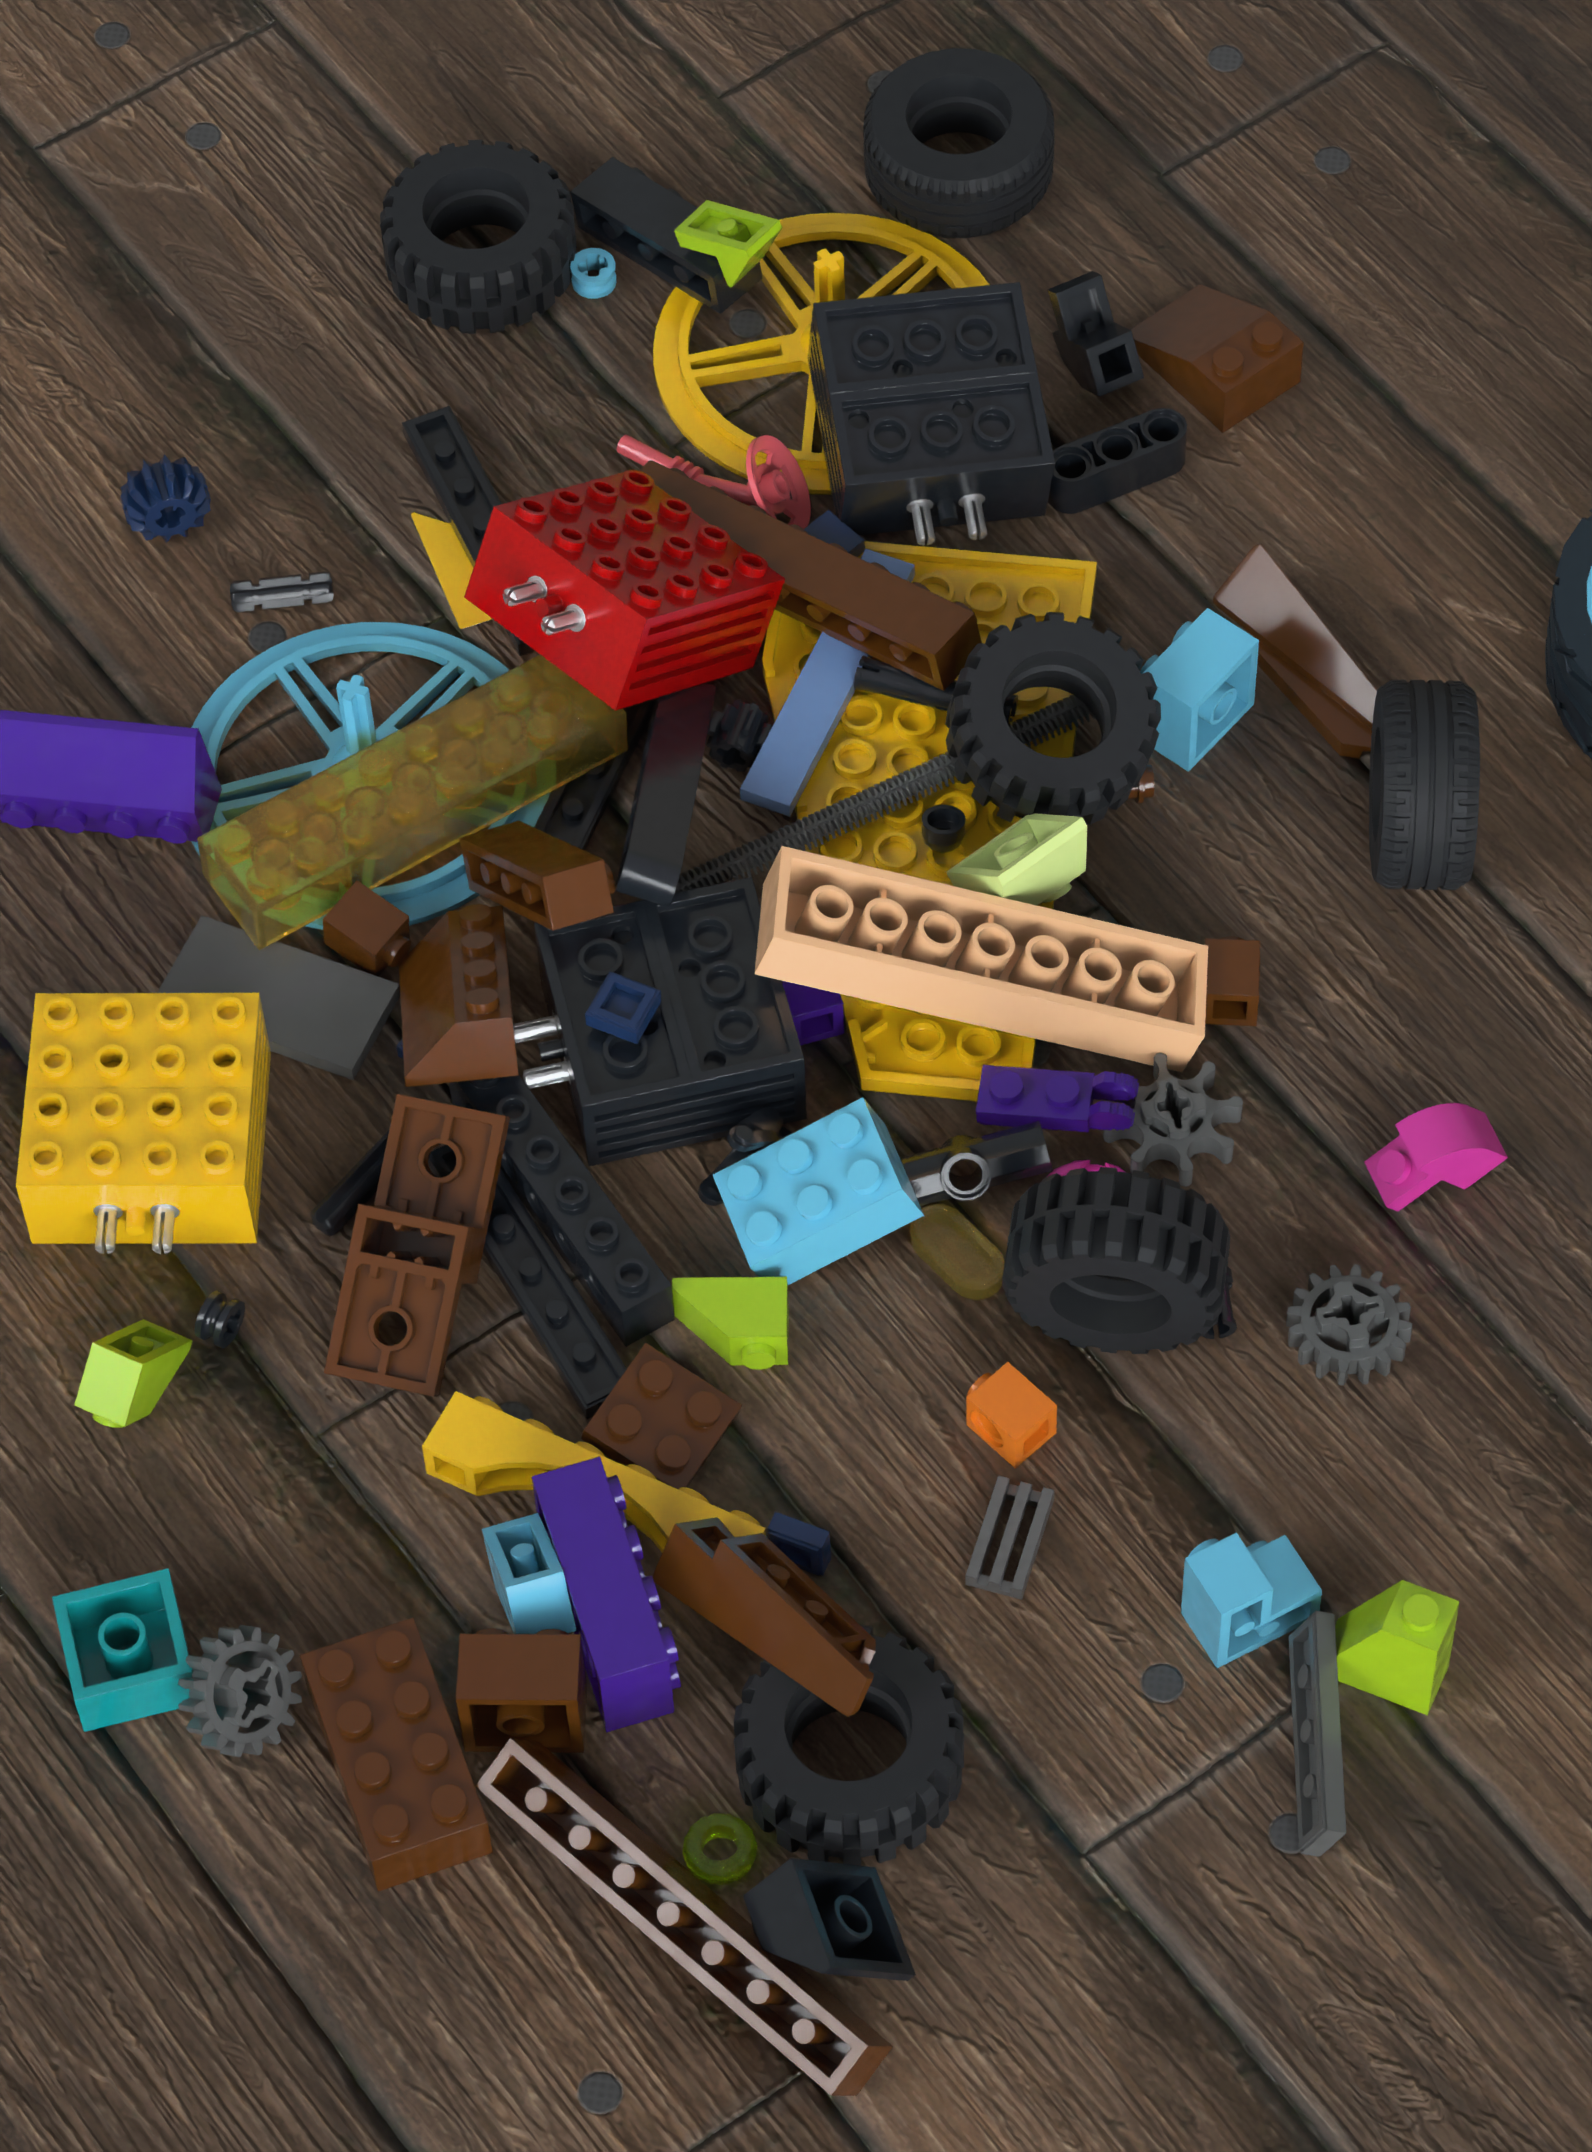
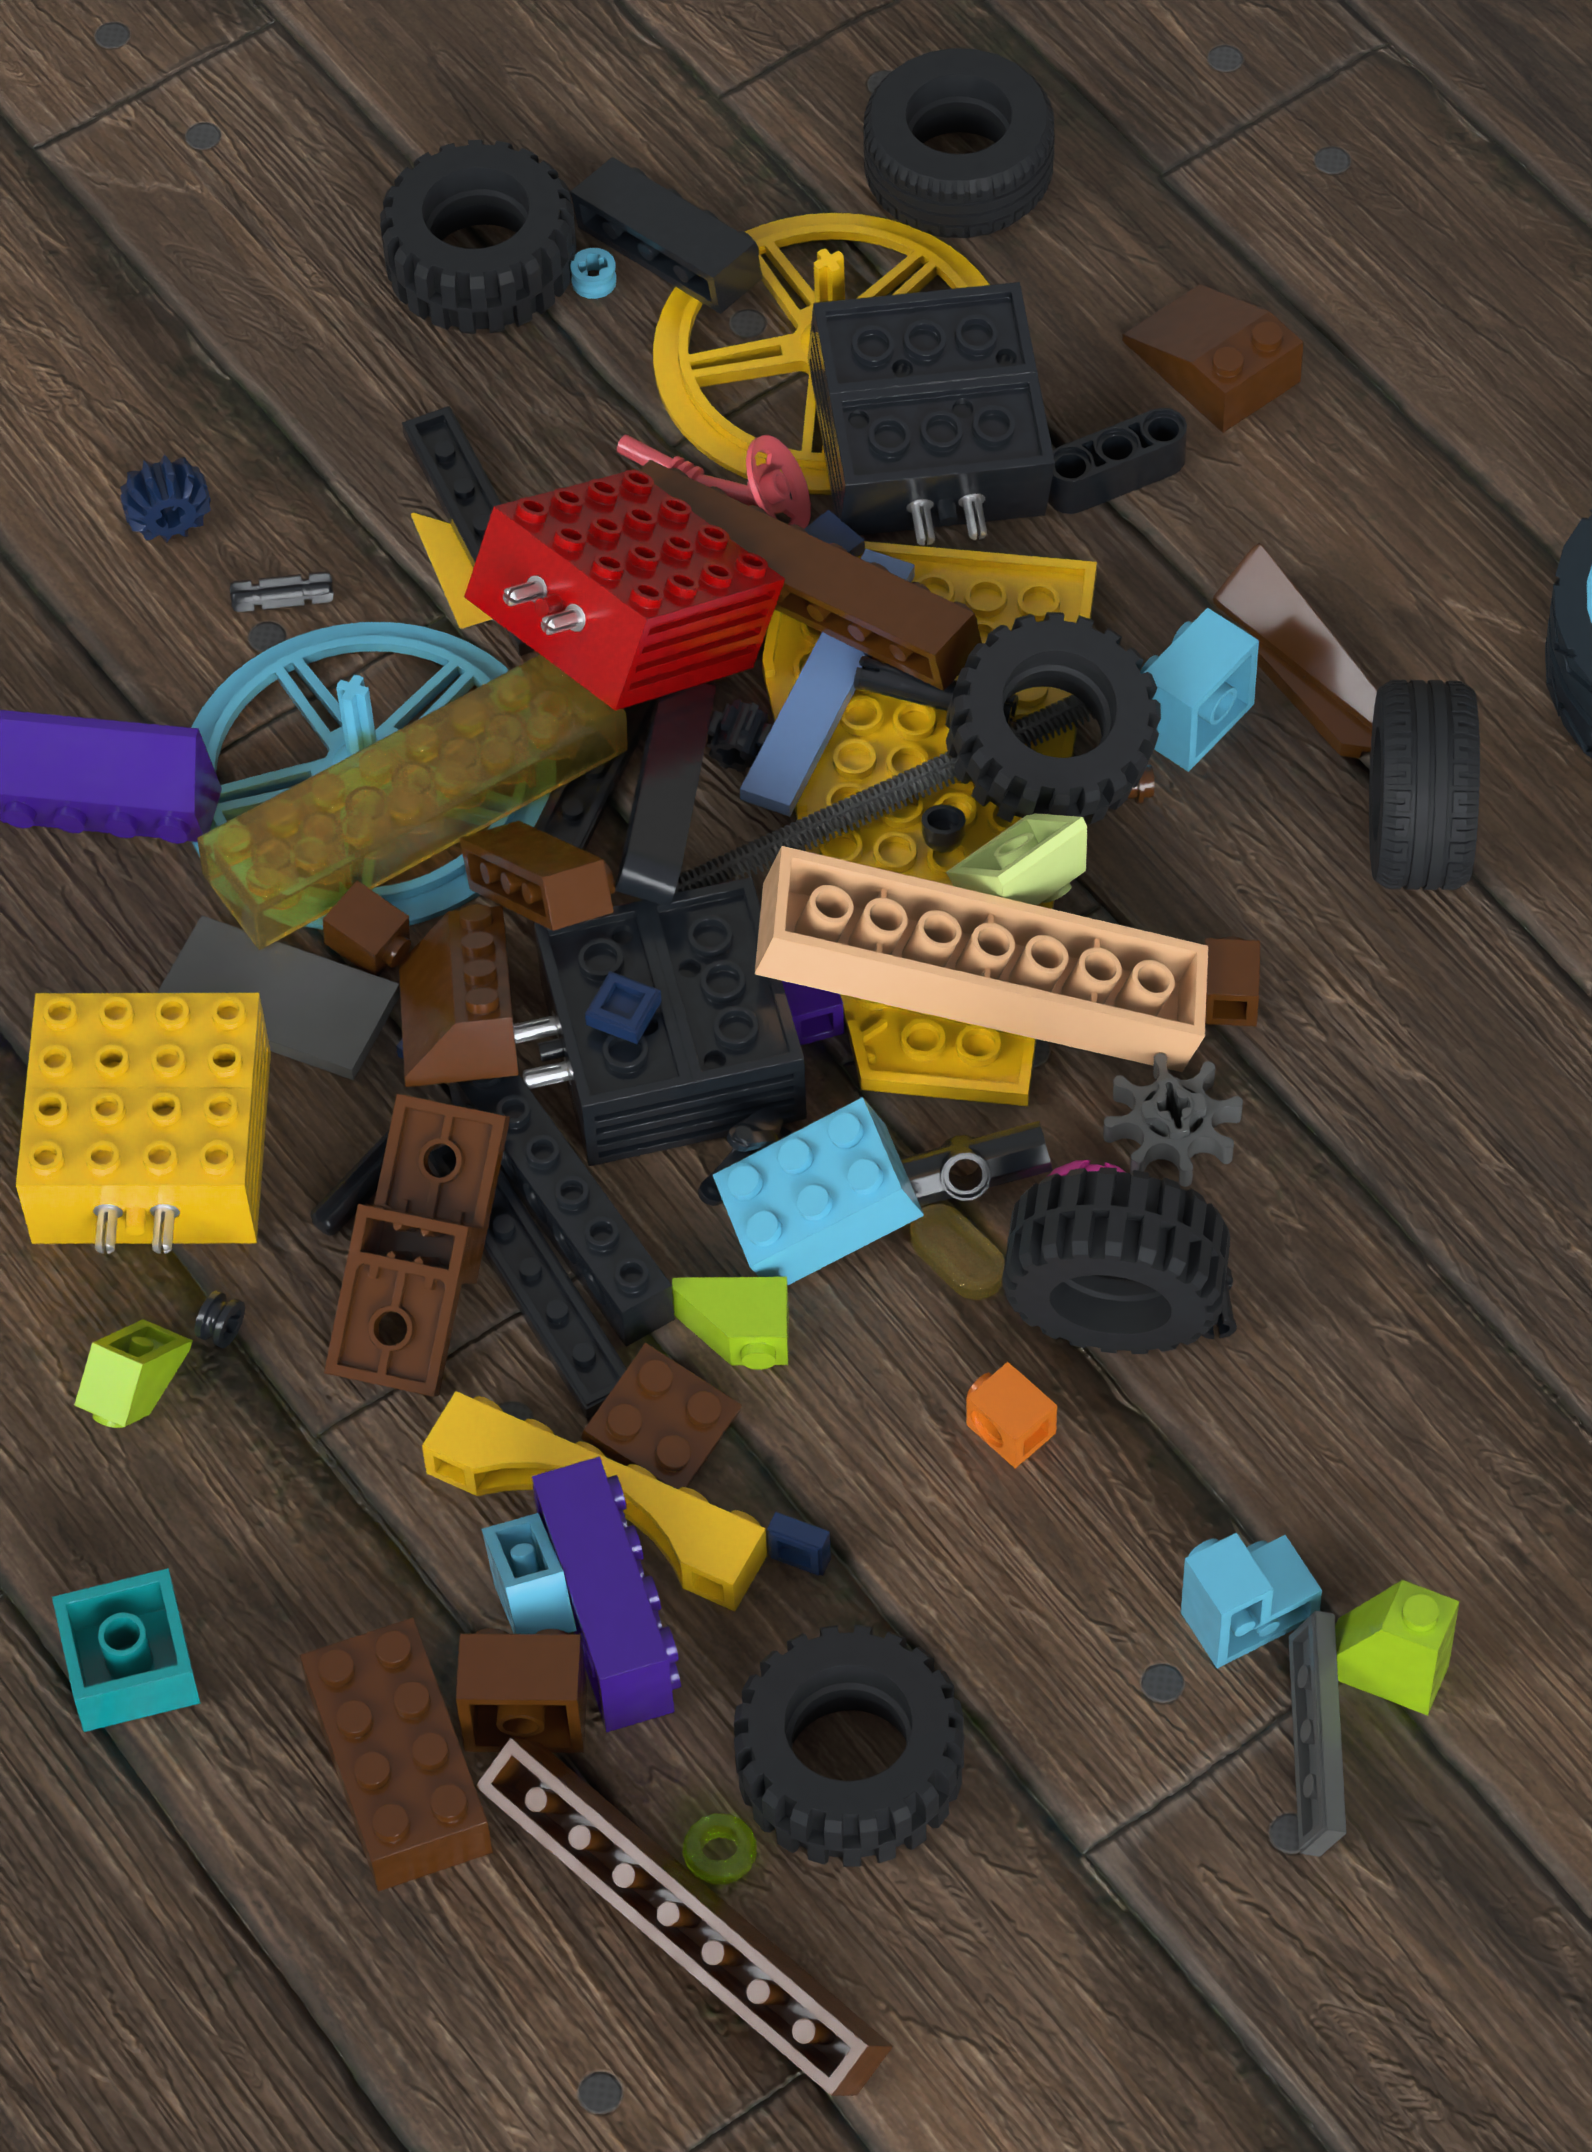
dark grey gear [178,1625,302,1757] -> none
reddish brown wedge [653,1517,876,1716] -> none
lime slope [674,200,782,288] -> none
black slope [743,1858,916,1981] -> none
flat silver tile [965,1475,1055,1600] -> none
dark purple hinge [976,1065,1139,1132] -> none
black brick [1048,271,1144,397] -> none
dark grey gear [1286,1264,1412,1385] -> none
dark pink brick [1364,1103,1508,1212] -> none

